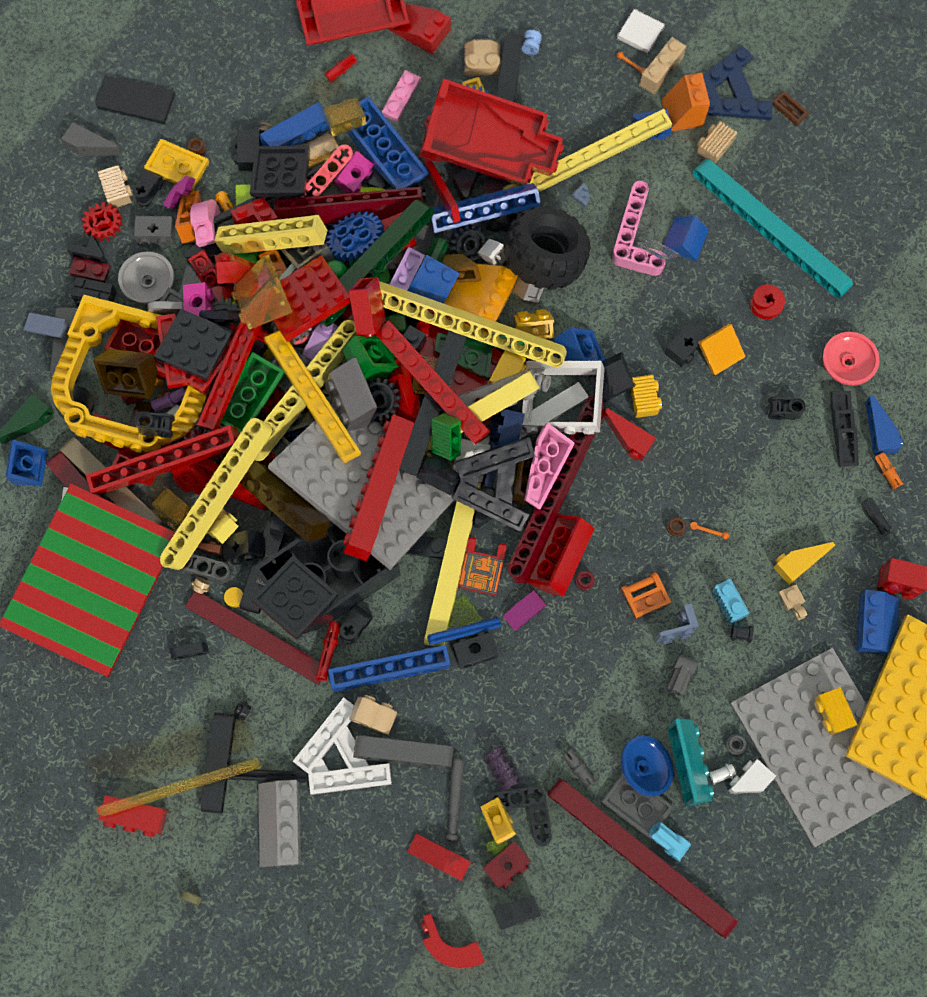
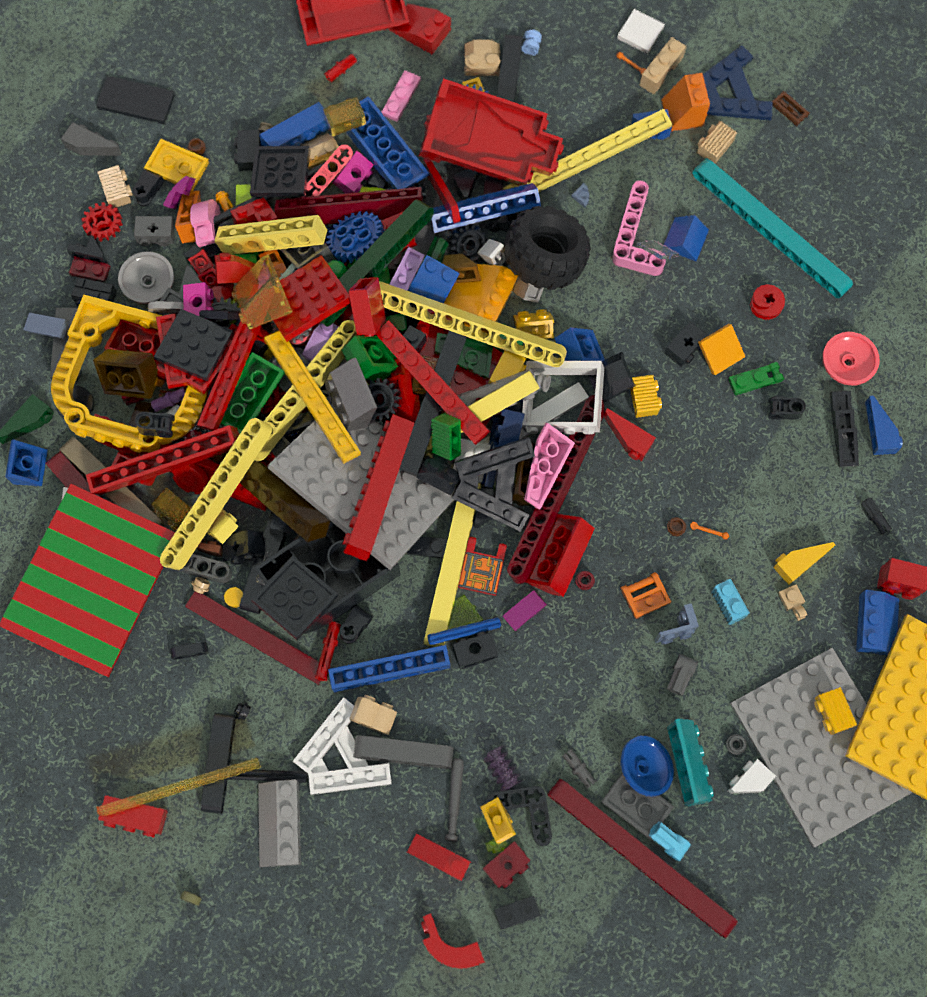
white pin [709,764,736,784] -> none
black bush [730,623,754,643] -> none
orange axle [875,452,904,490] -> none
none -> green plate [728,362,785,395]

